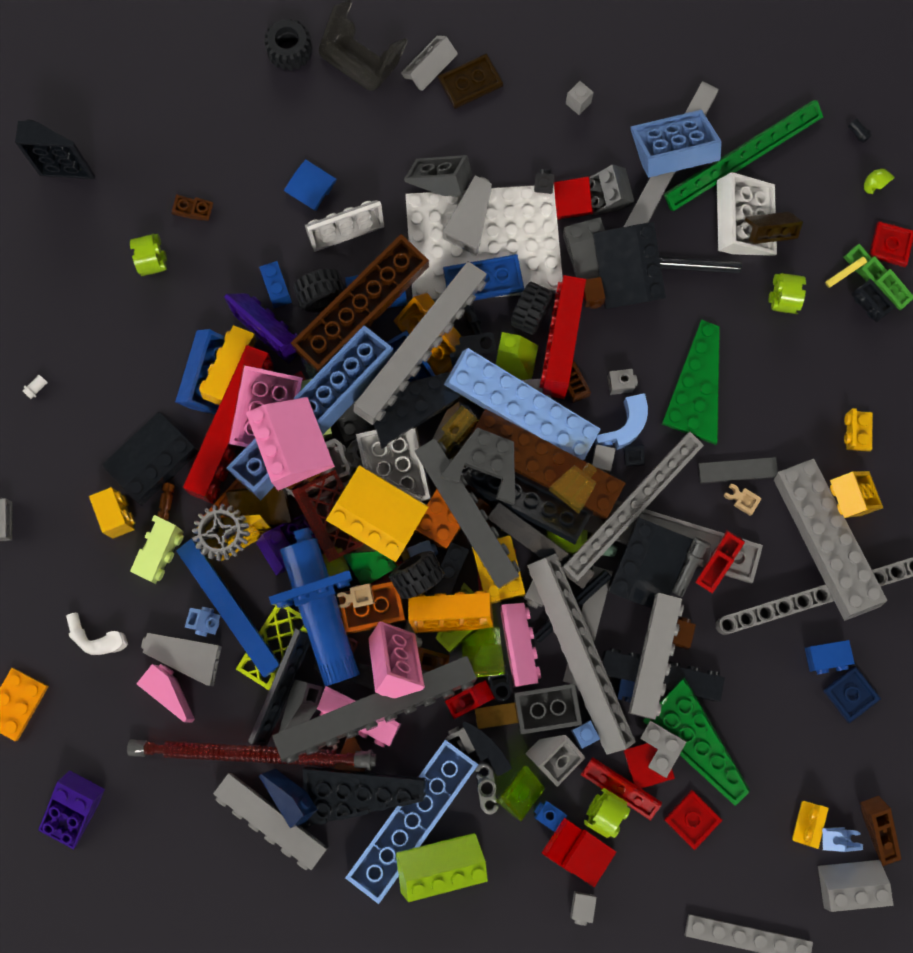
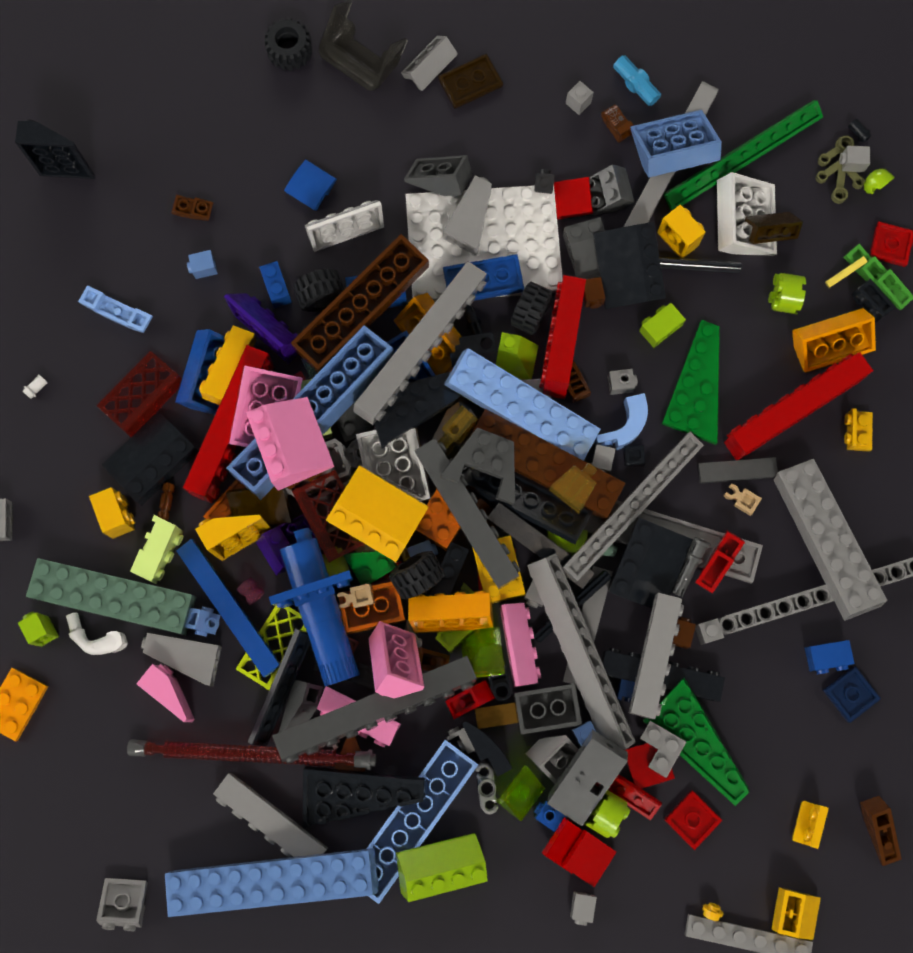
dark purple slope [38,770,105,850] -> none
lime brick [130,234,167,276] -> none
light grey gear [192,504,250,561] -> none
dark blue slope [259,769,318,829] -> none
light grey slope [818,860,894,912] -> none
light blue hinge [822,827,863,852] -> none
yellow brick [830,471,883,518] -> none
none -> lime brick [18,612,59,647]
none -> sand green brick [26,558,197,636]
none -> light blue slope [78,285,153,333]
none -> clear red fence [96,351,182,437]
none -> light grey plate [96,878,148,931]
none -> medium blue brick [165,848,379,917]
none -> medium blue brick [187,250,218,279]
none -> clear pink wheel [237,577,265,605]
none -> dark grey brick [547,729,628,826]
none -> reddish brown leg [601,104,634,143]
none -> dark azure piece [613,55,661,106]
none -> lime brick [639,303,686,348]
none -> yellow brick [657,205,706,258]
none -> light grey brick [695,618,724,645]
none -> yellow plate [702,902,724,921]
none -> red brick [724,352,874,460]
none -> yellow slope [771,887,821,940]
none -> light orange slope [792,308,876,373]
none -> olive plant [816,136,865,204]
none -> light grey brick [839,146,870,172]

